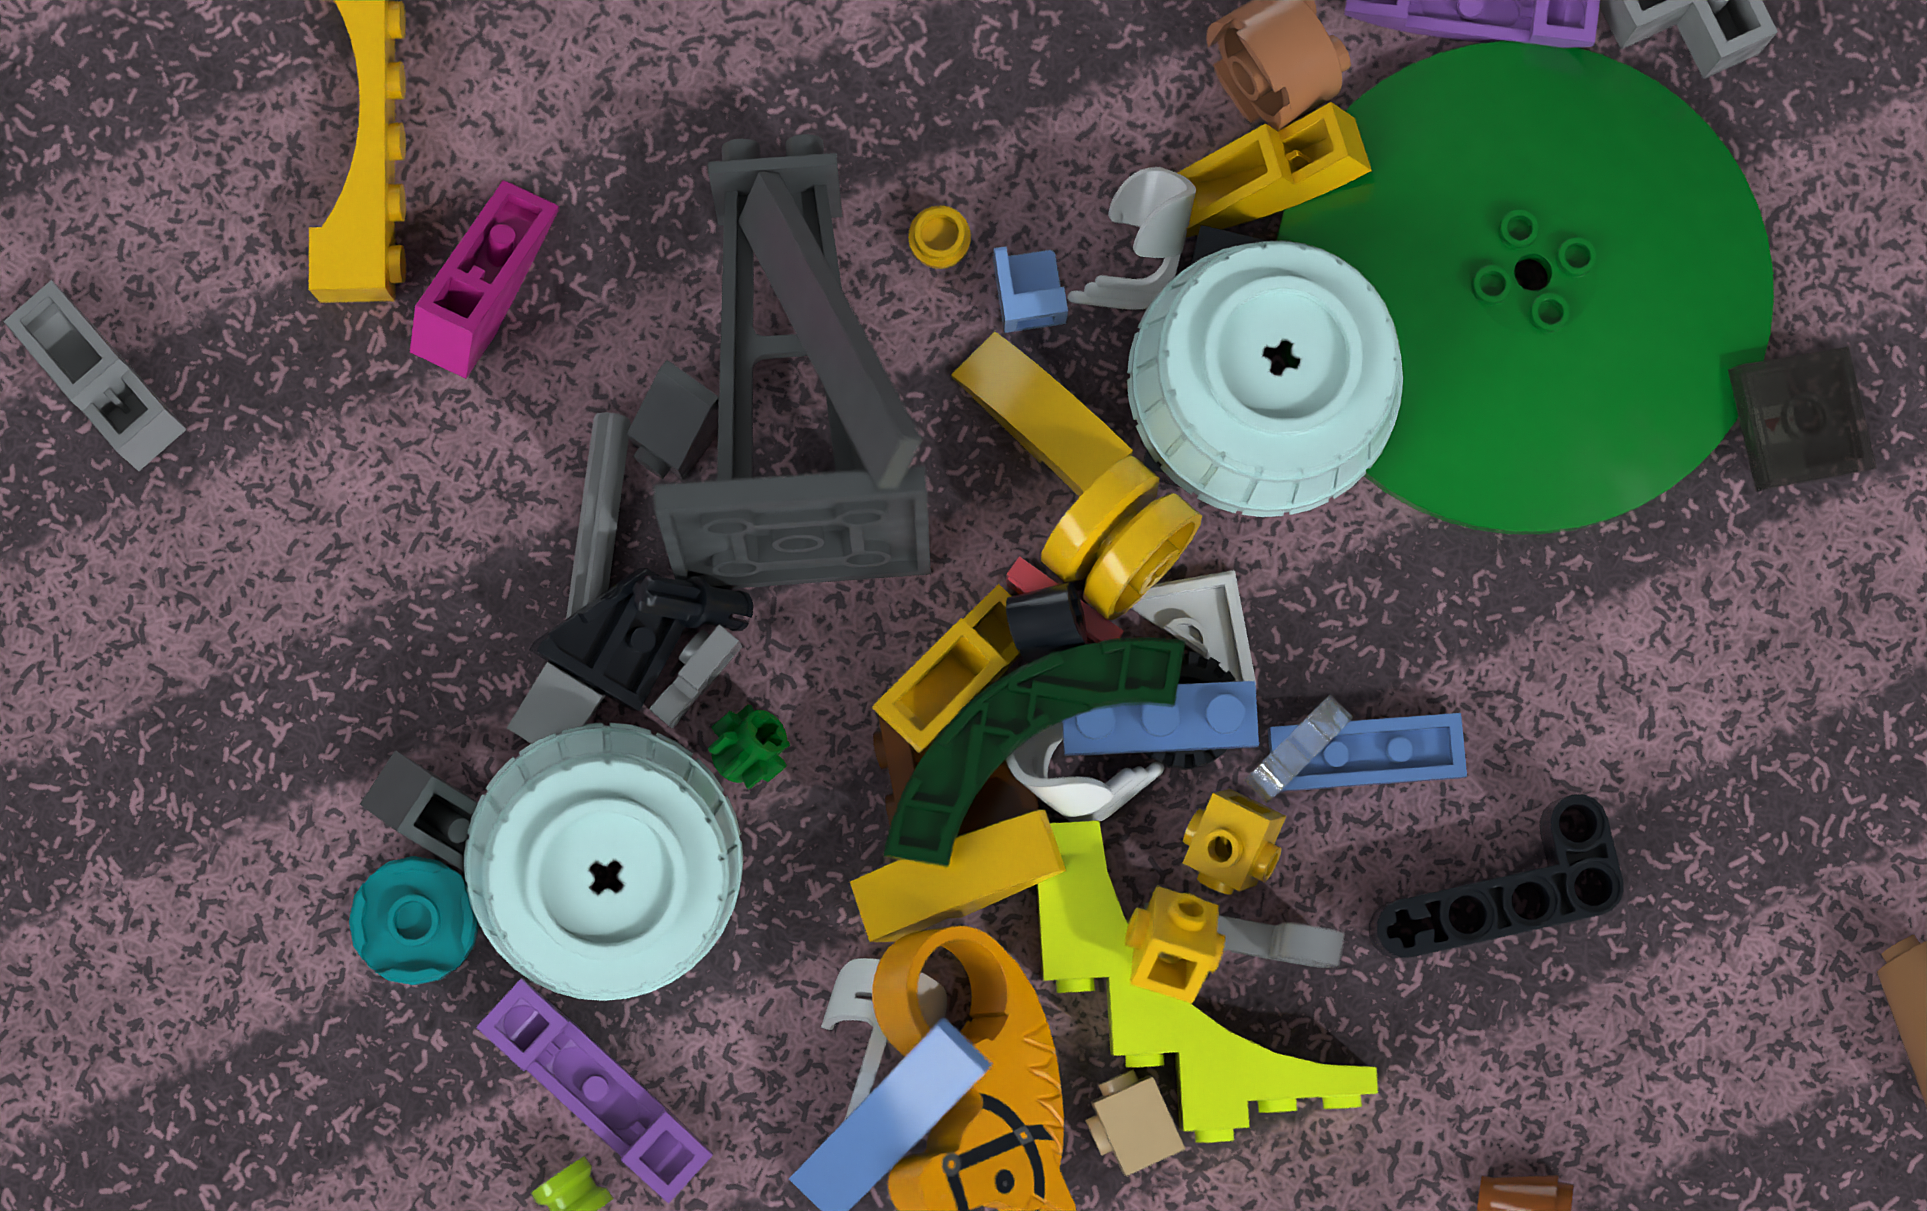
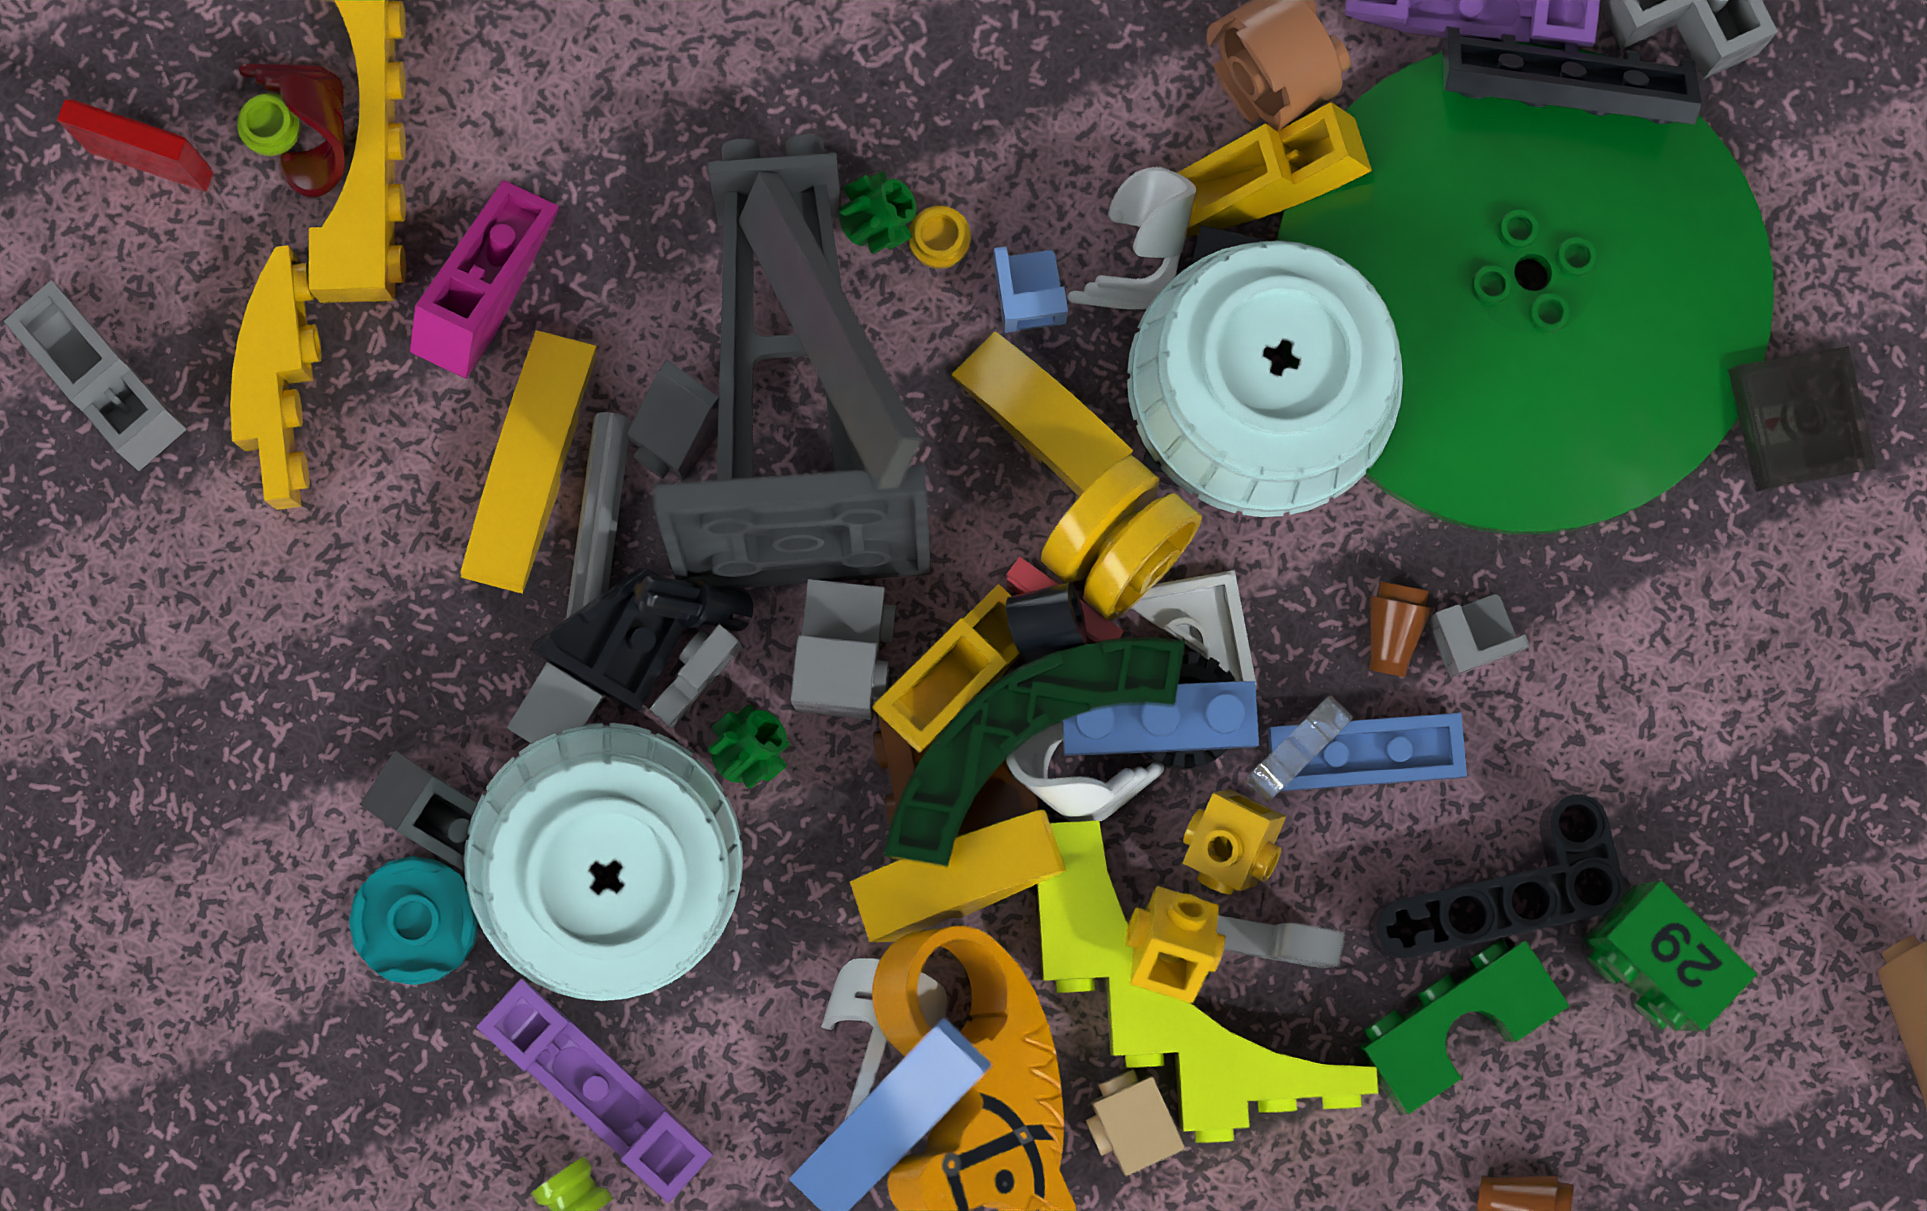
none -> red tile [57,99,214,192]
none -> yellow slope [230,245,321,510]
none -> lime plate [237,93,301,156]
none -> dark red helmet [239,63,345,197]
none -> yellow slope [461,330,596,594]
none -> light grey brick [791,579,896,720]
none -> green gear [839,171,917,254]
none -> green arch [1357,937,1569,1115]
none -> dark orange cone [1368,581,1433,677]
none -> light grey panel [1427,594,1530,678]
none -> black hinge [1442,26,1702,125]
none -> green brick [1582,881,1758,1031]

